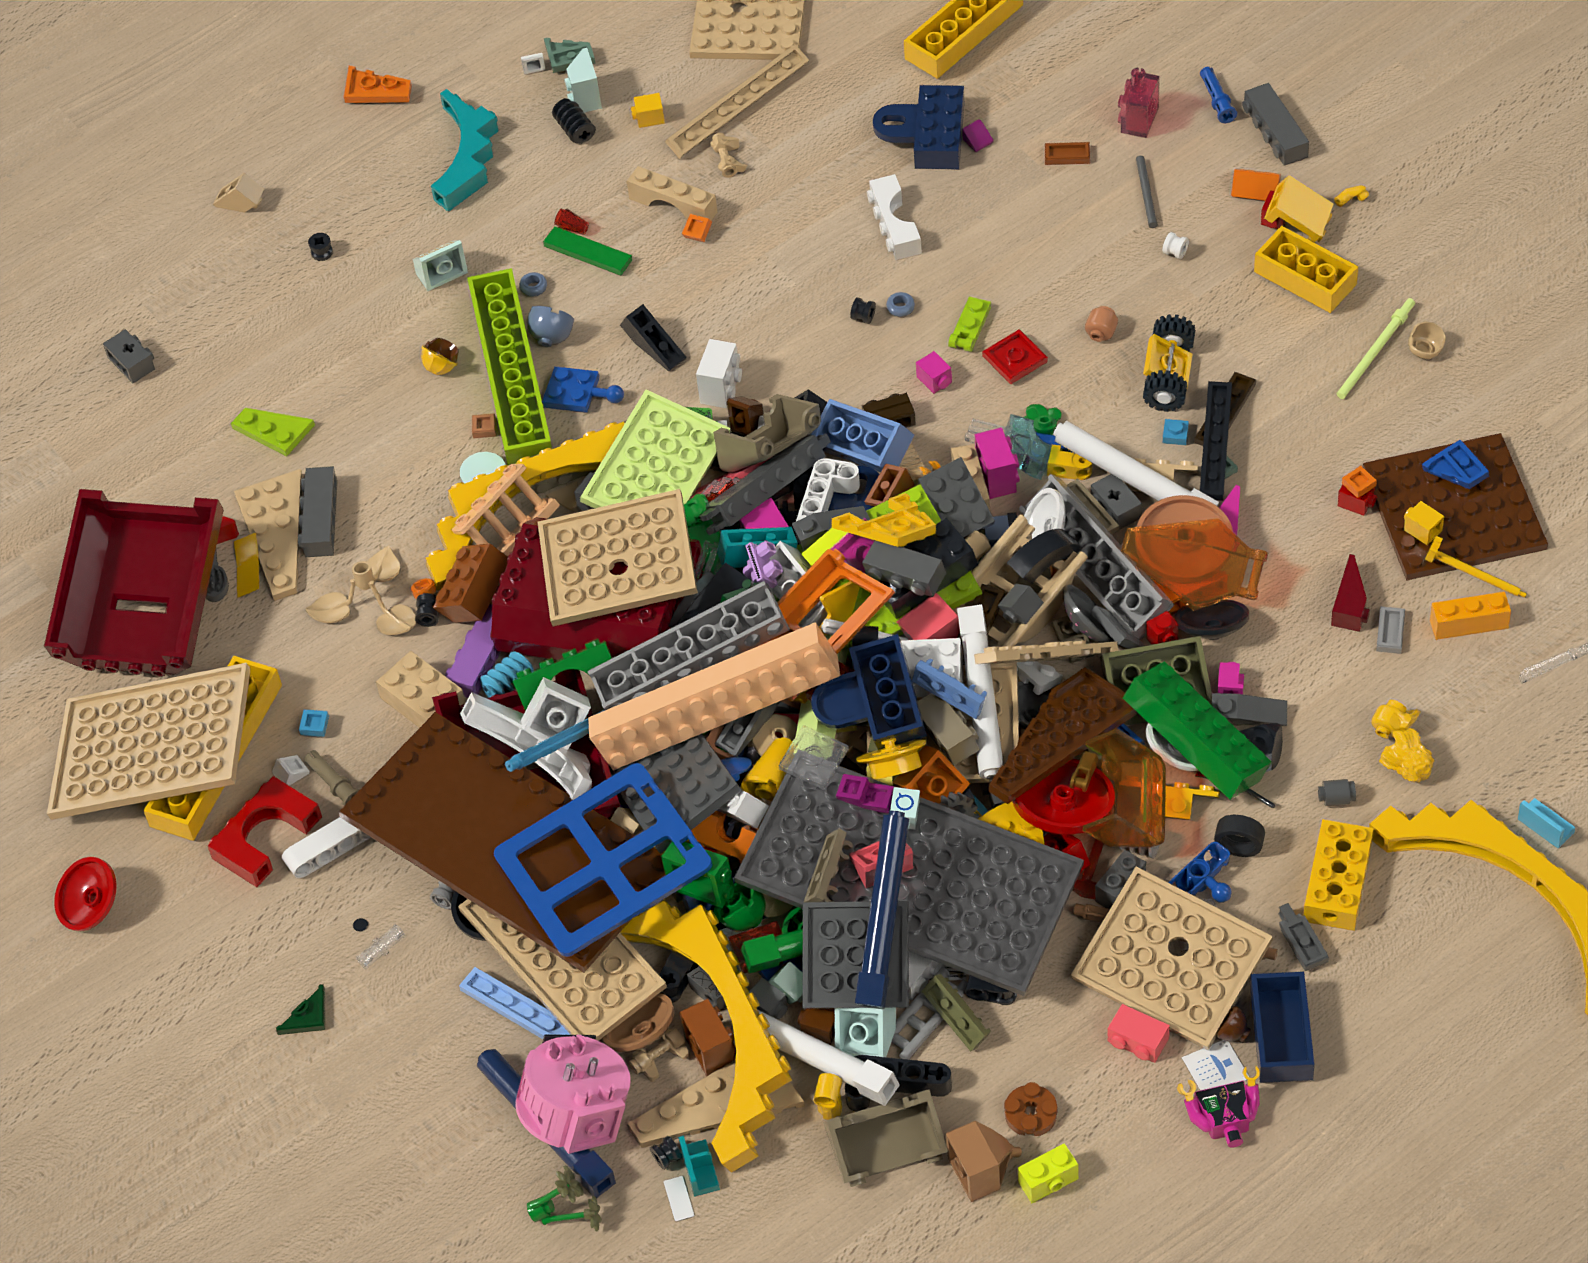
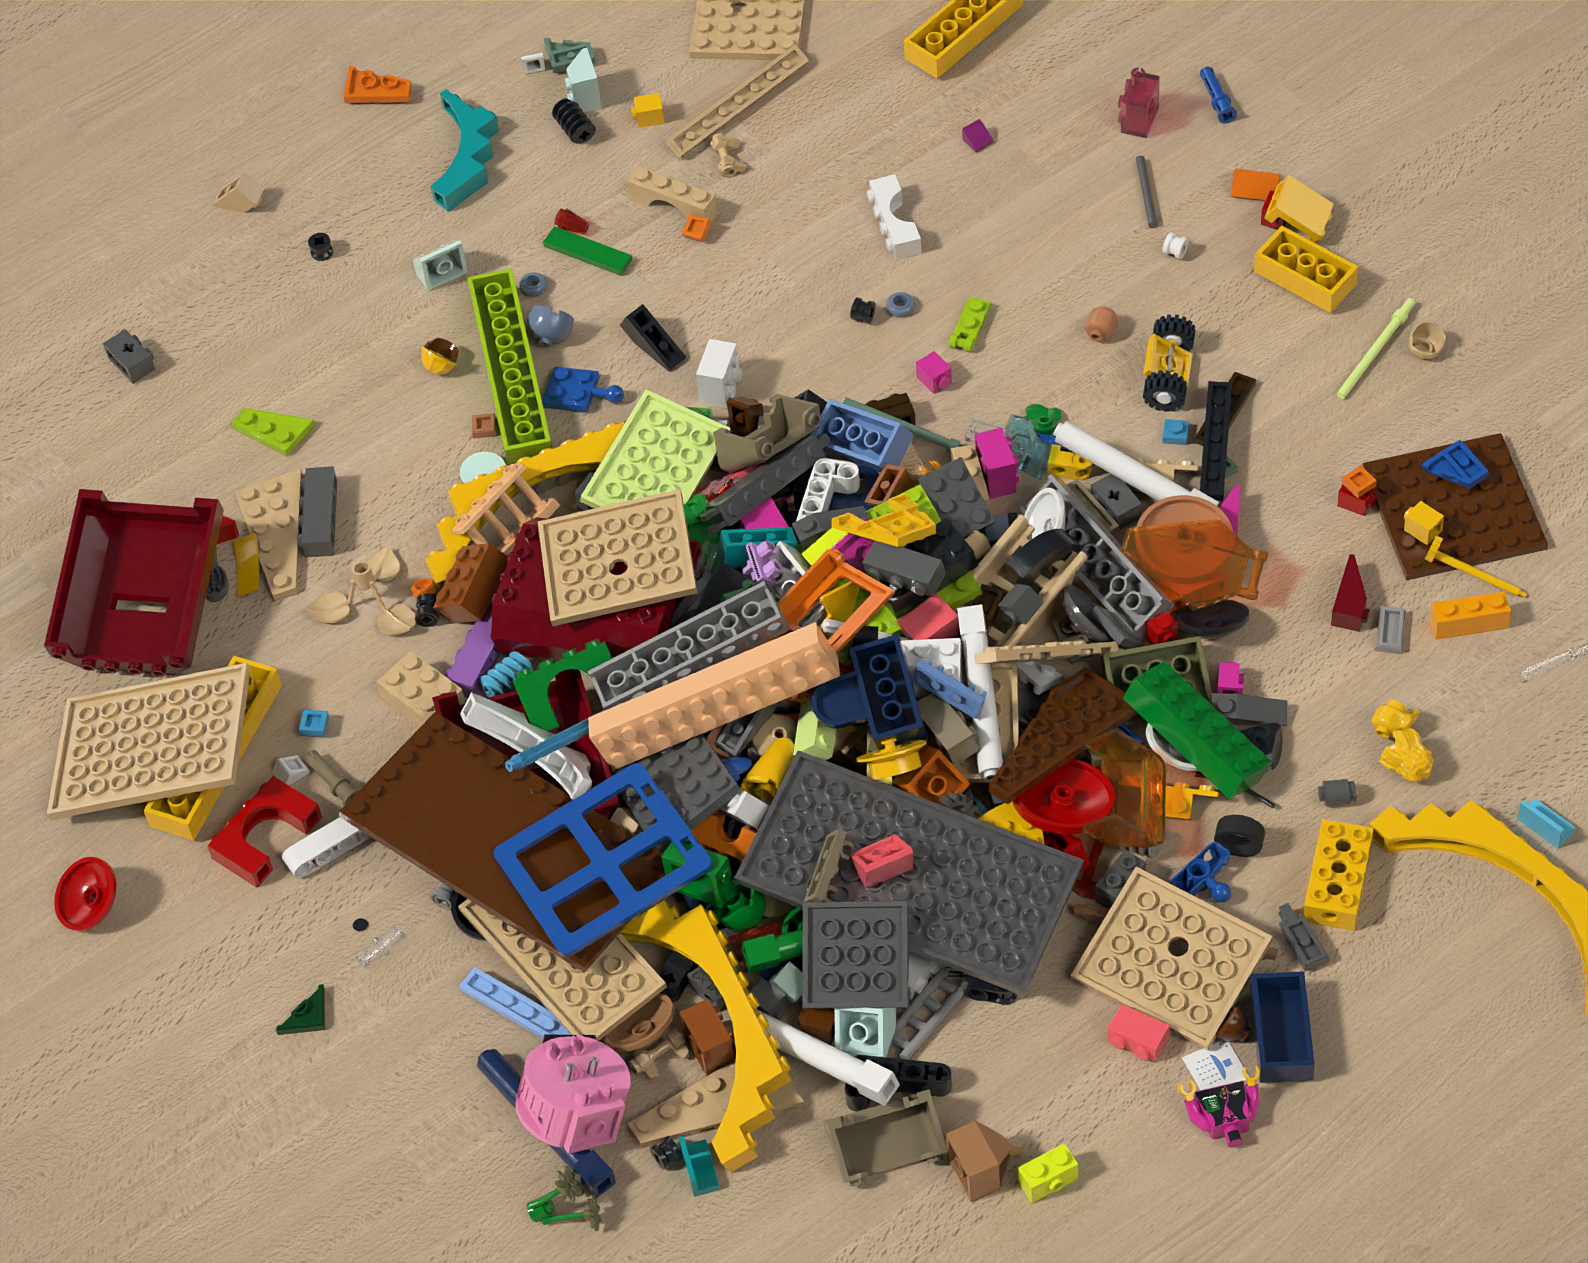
white brick [521,677,591,750] -> none
white sticker [664,1176,694,1221] -> none
clear tile [779,725,848,790] -> none
yellow piece [813,1073,842,1120] -> none
magenta slope [836,774,894,814] -> none
dark blue brick [855,810,909,1009] -> none
dark blue brick [873,85,965,170] -> none
light aqua brick [890,787,920,830] -> none
olive plate [921,973,991,1052] -> none
red plate [982,329,1048,385] -> none
dark orange plate [1004,1082,1058,1136] -> none
dark orange tile [1045,142,1090,165] -> none
pearl gold bar [1070,751,1099,792] -> none
dark grey brick [1242,82,1309,166] -> none
yellow arm [1334,185,1369,207] -> none
none -> sand green bar [843,397,964,453]

